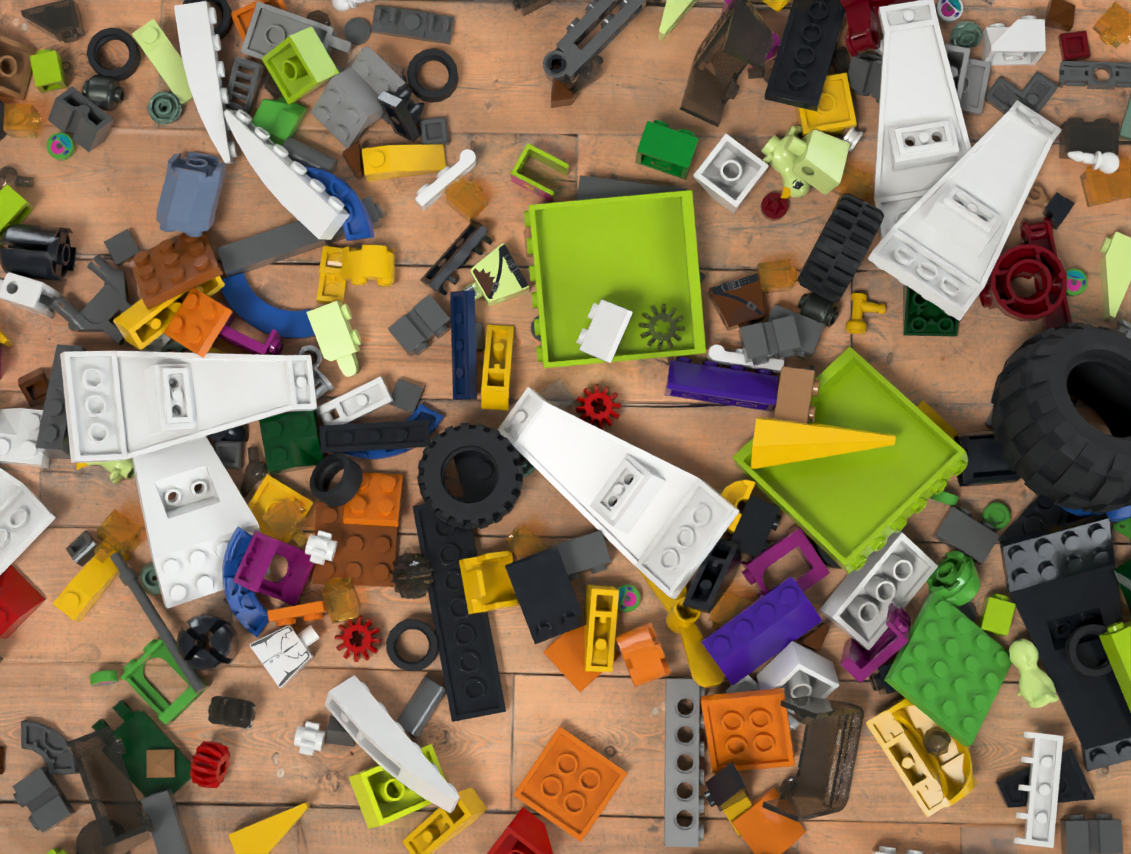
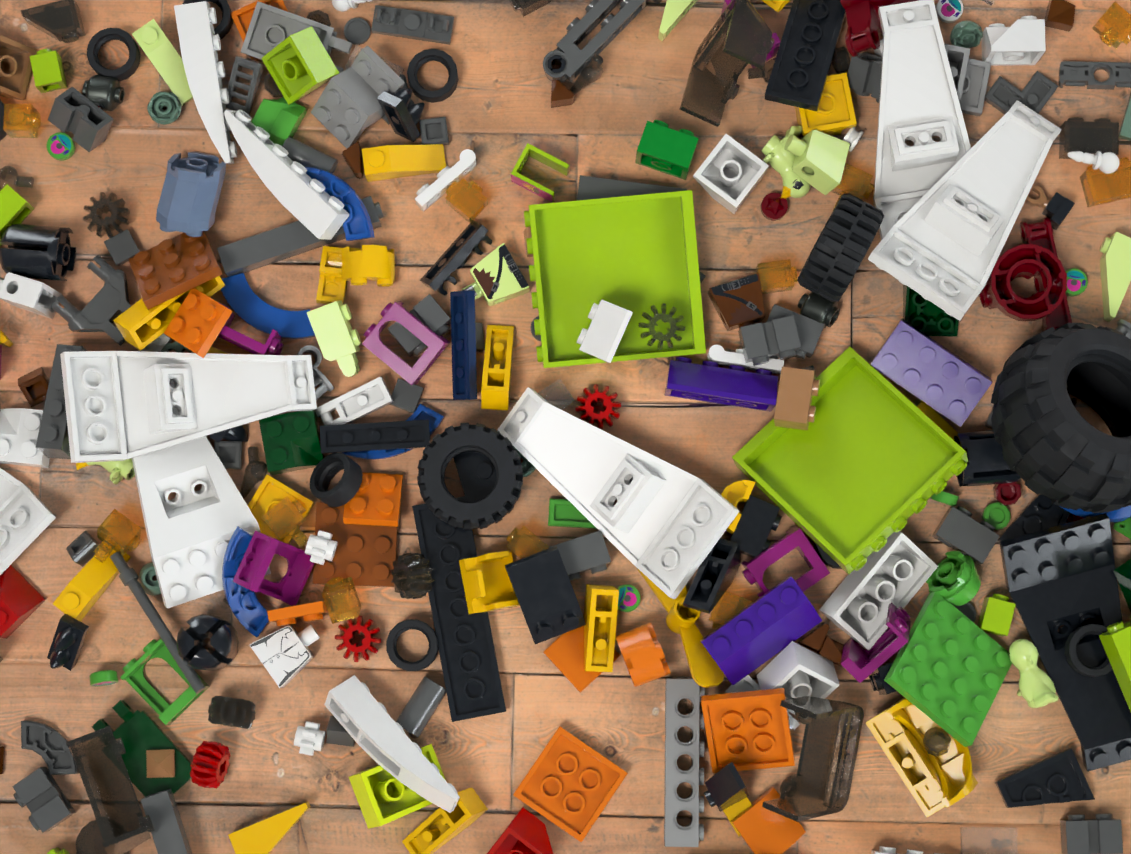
yellow wedge [751,416,896,469] -> none
yellow piece [845,293,886,334] -> none
white hinge [1013,732,1063,848] -> none
dark red tile [1058,31,1090,61] -> none
none -> black tile [47,614,89,671]
none -> clear smoke gear [83,192,130,238]
none -> panel [362,301,450,385]
none -> bright green tile [548,498,597,529]
none -> reddish brown slope [817,635,844,666]
none -> brick [870,319,992,427]
none -> dark red tile [993,482,1021,505]

